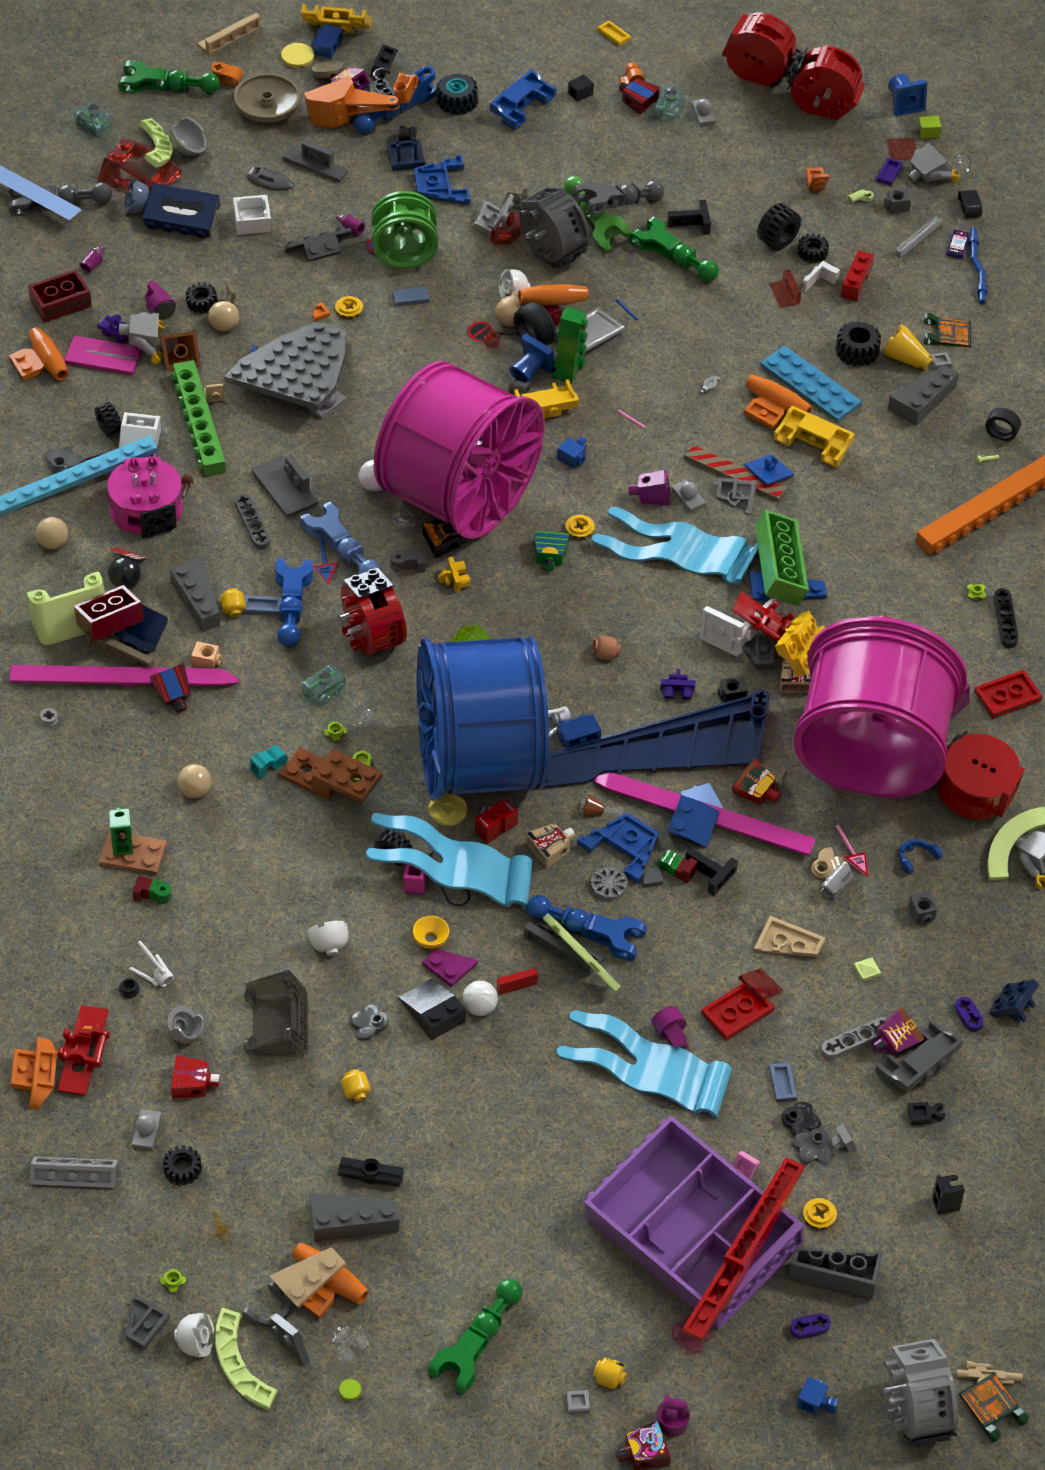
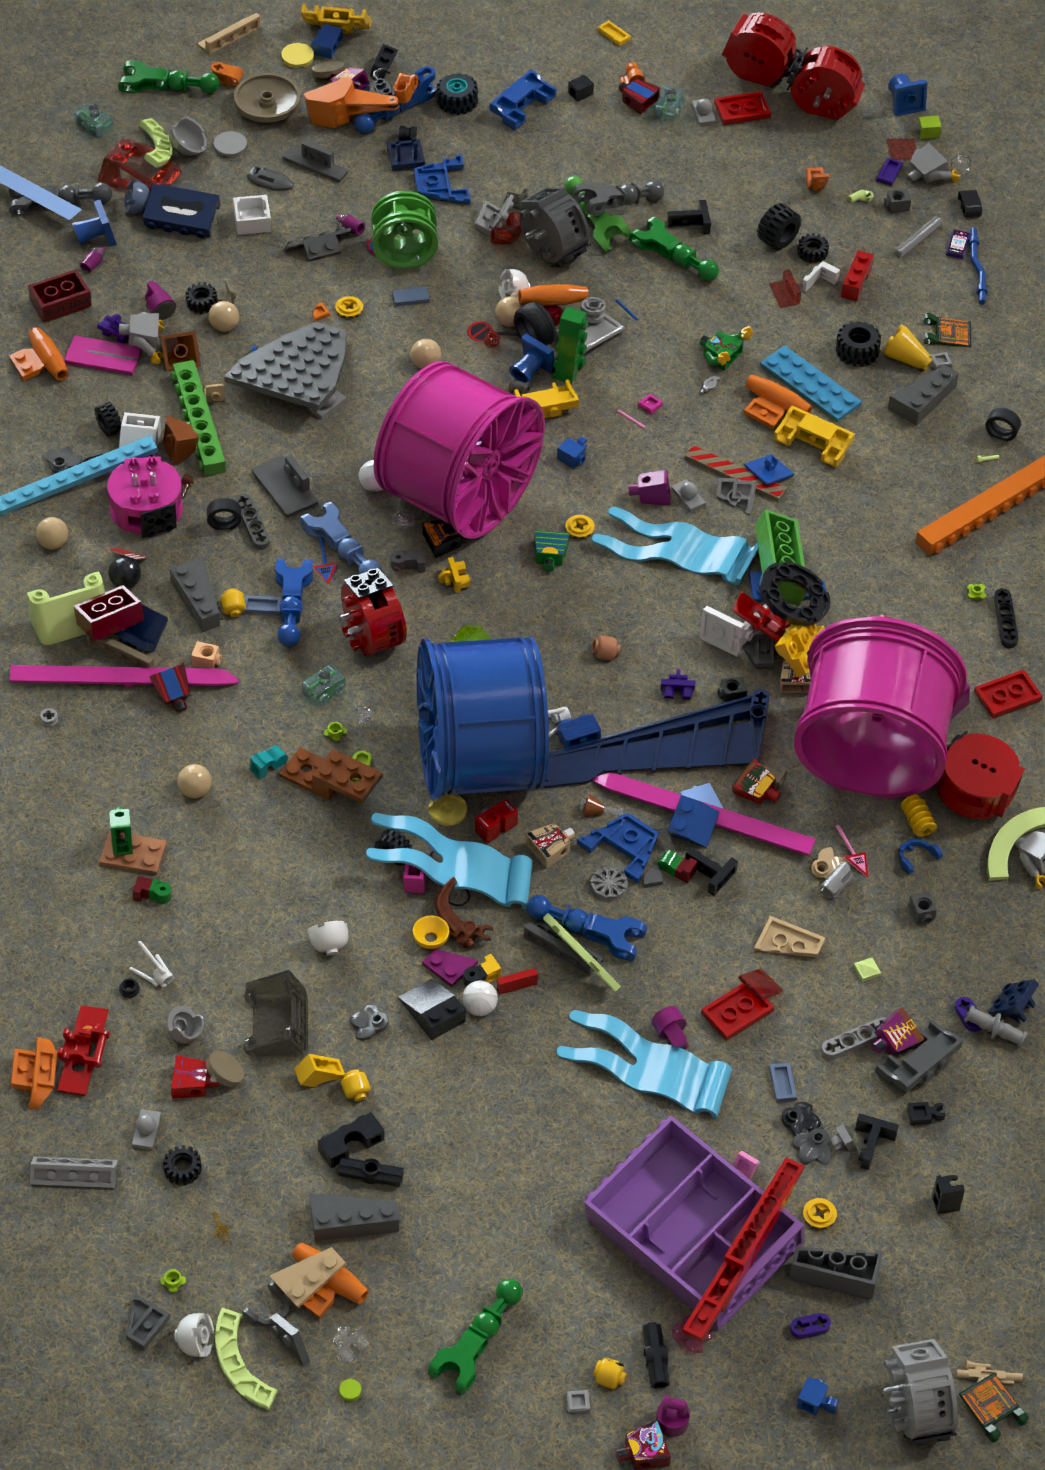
none -> blue plant [72,200,117,246]
none -> dark orange slope [162,416,199,466]
none -> dark tan tile [206,1050,244,1087]
none -> black tyre [207,498,242,530]
none -> light grey tile [214,131,247,158]
none -> yellow arch [294,1054,345,1087]
none -> black arch [318,1112,385,1169]
none -> tan piece [410,339,442,369]
none -> copper piece [434,877,494,949]
none -> leg [464,954,501,987]
none -> light grey wheel [581,297,606,323]
none -> dark pink tile [638,393,663,414]
none -> black piece [642,1322,670,1389]
none -> green torso [699,326,754,371]
none -> red plate [714,91,771,125]
none -> black plate [759,562,831,626]
none -> black bracket [855,1113,899,1170]
none -> yellow piece [901,794,938,837]
none -> light grey piece [964,1005,1027,1048]

